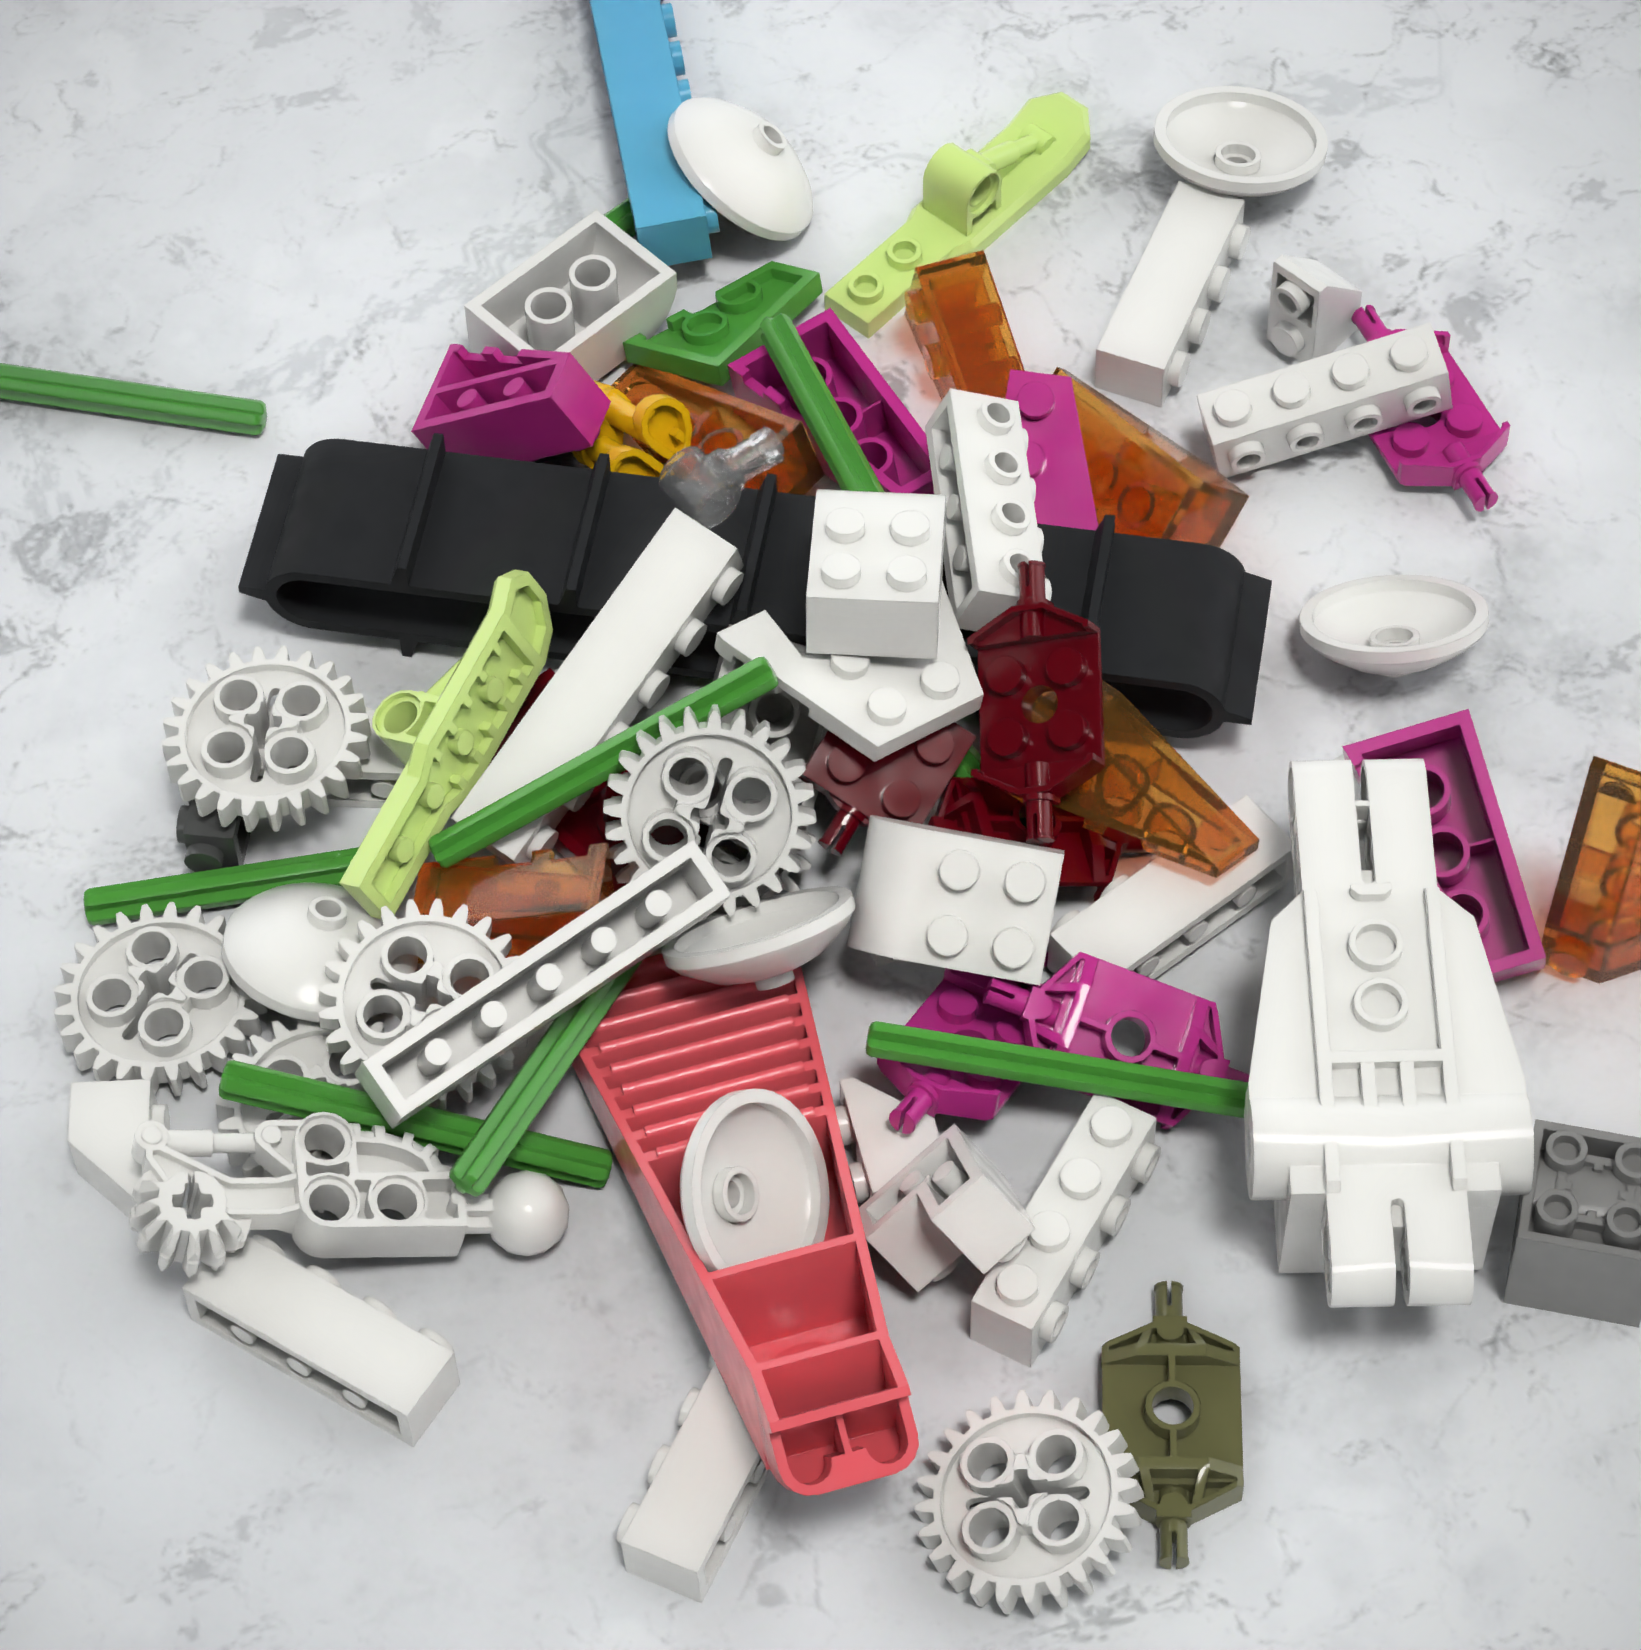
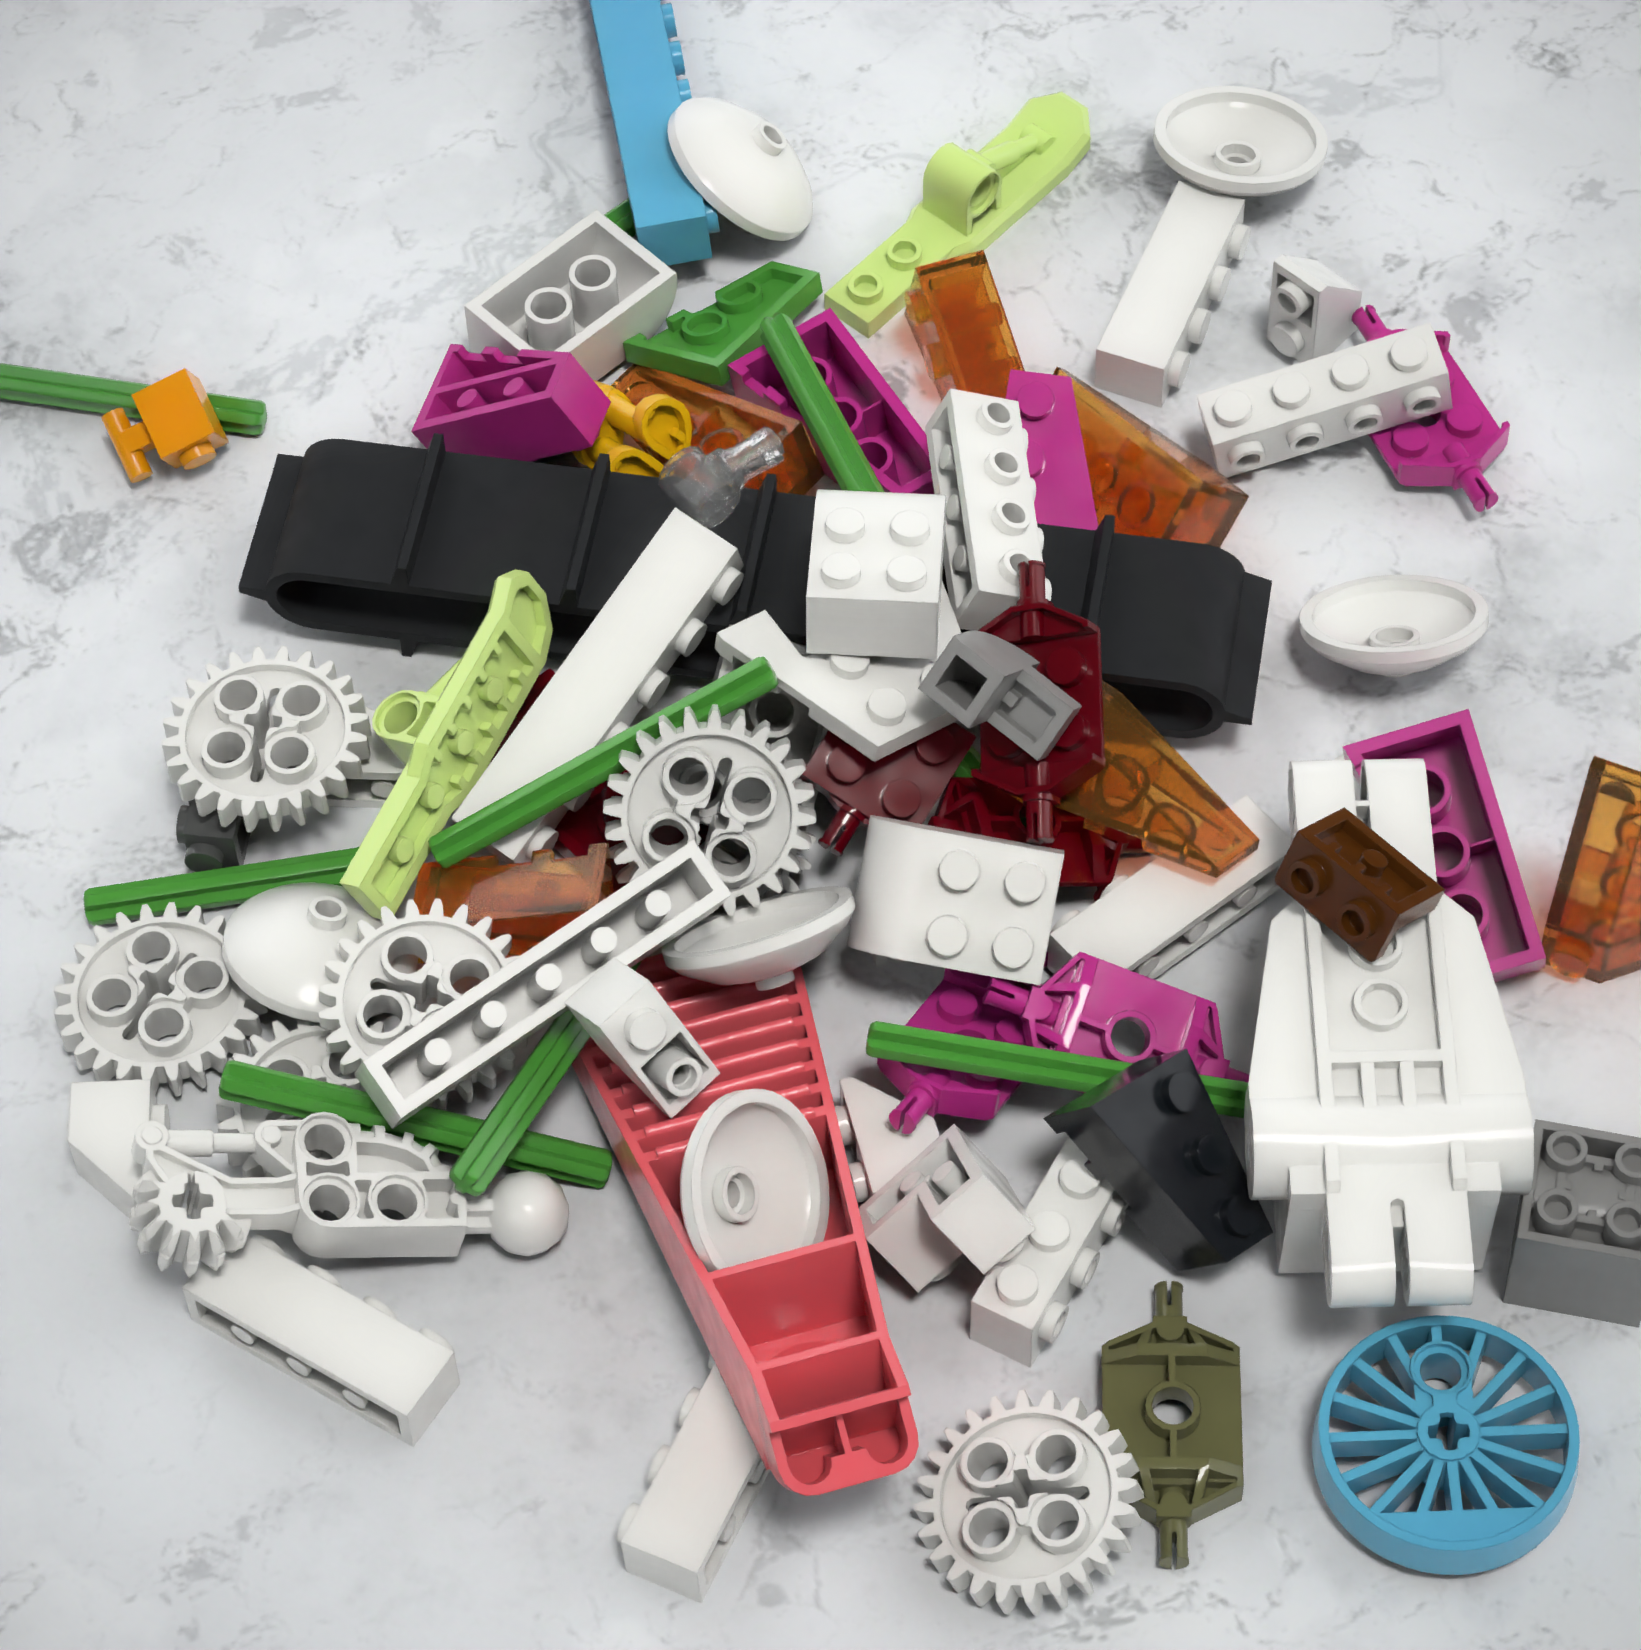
none -> light orange brick [101,368,229,483]
none -> white slope [564,957,720,1119]
none -> light grey brick [918,630,1082,761]
none -> black wedge [1043,1049,1273,1272]
none -> reddish brown bracket [1275,807,1445,962]
none -> medium azure piece [1312,1315,1580,1575]

